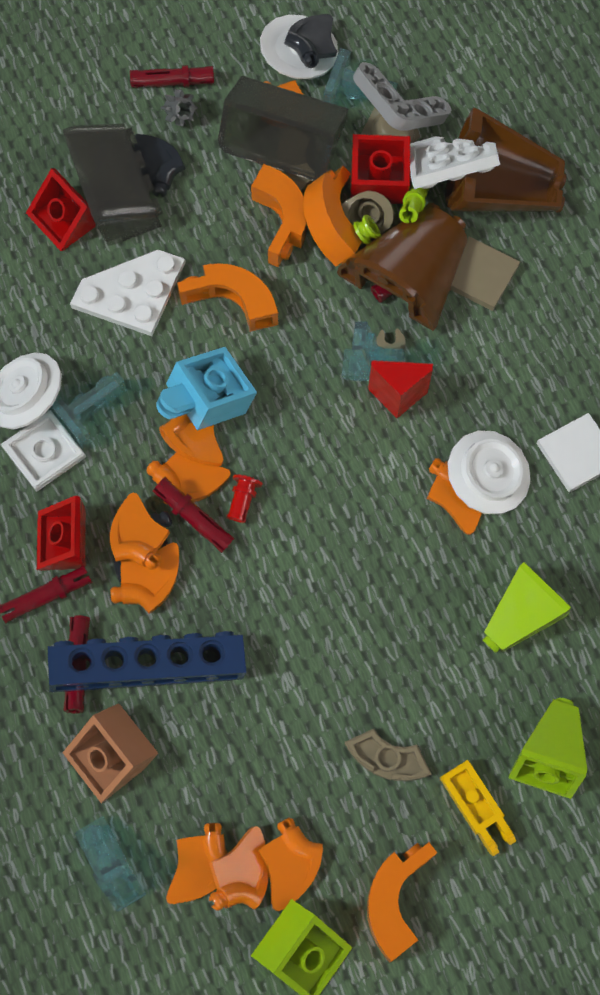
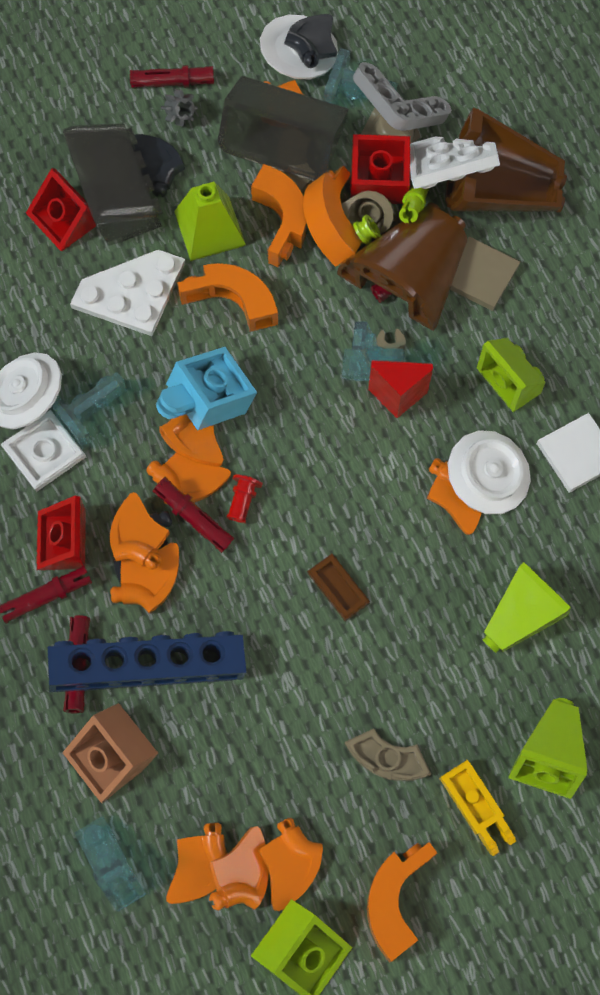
none -> lime slope [174,181,246,261]
none -> reddish brown tile [307,554,370,621]
none -> lime slope [477,338,546,412]

